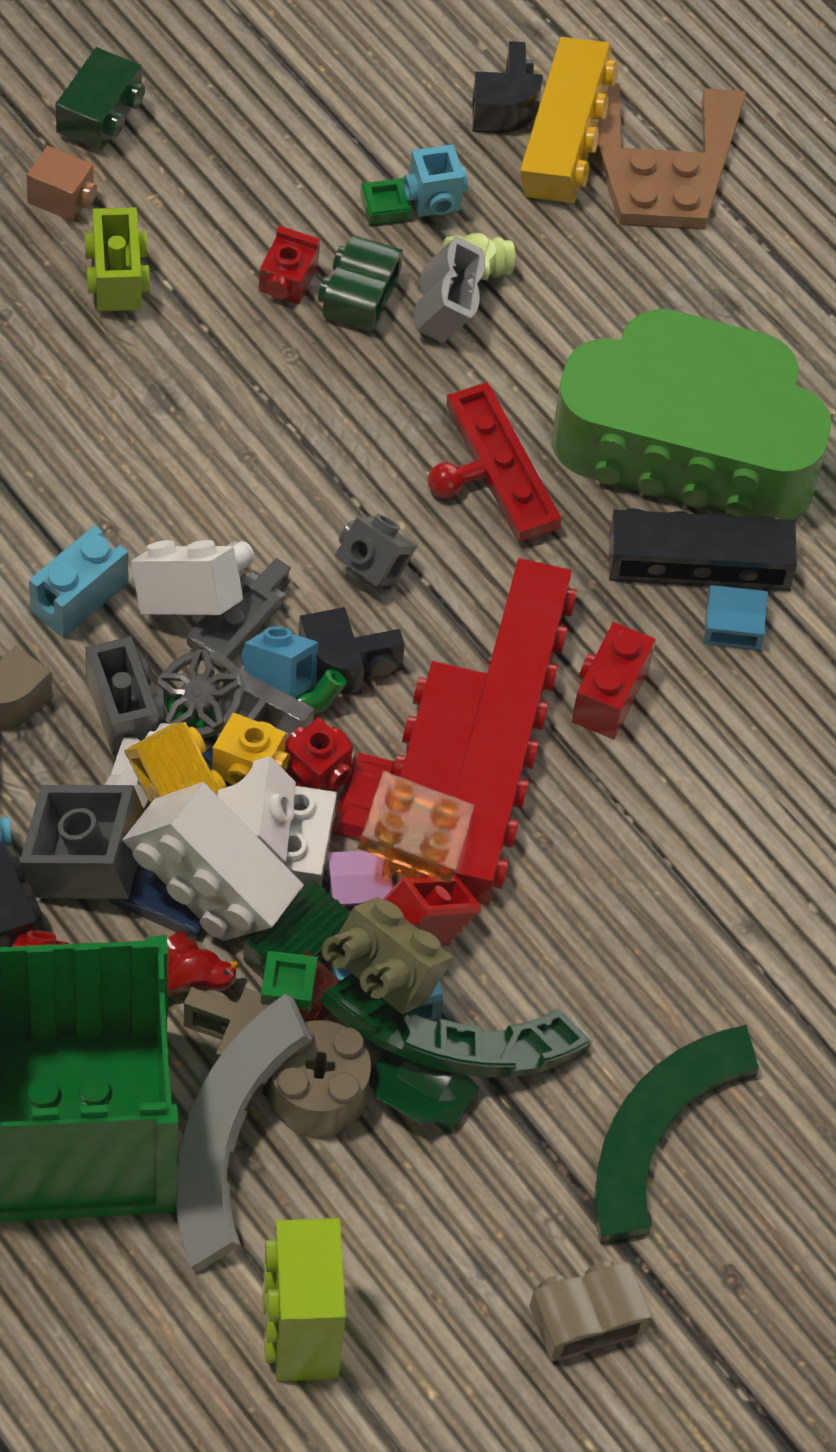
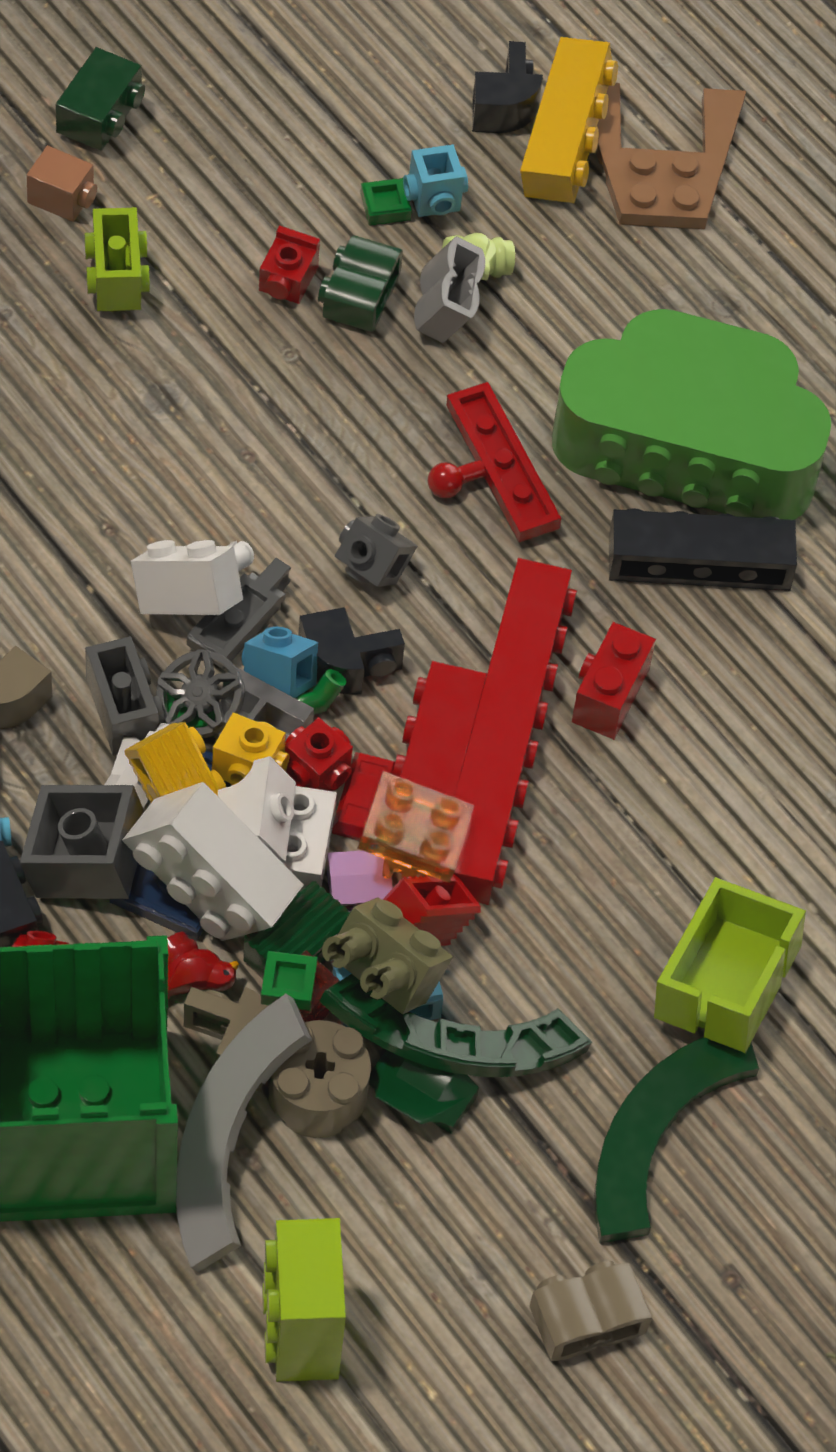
medium azure brick [29,525,129,638] -> none
dark azure piece [703,585,768,650] -> none
none -> lime piece [654,877,806,1053]

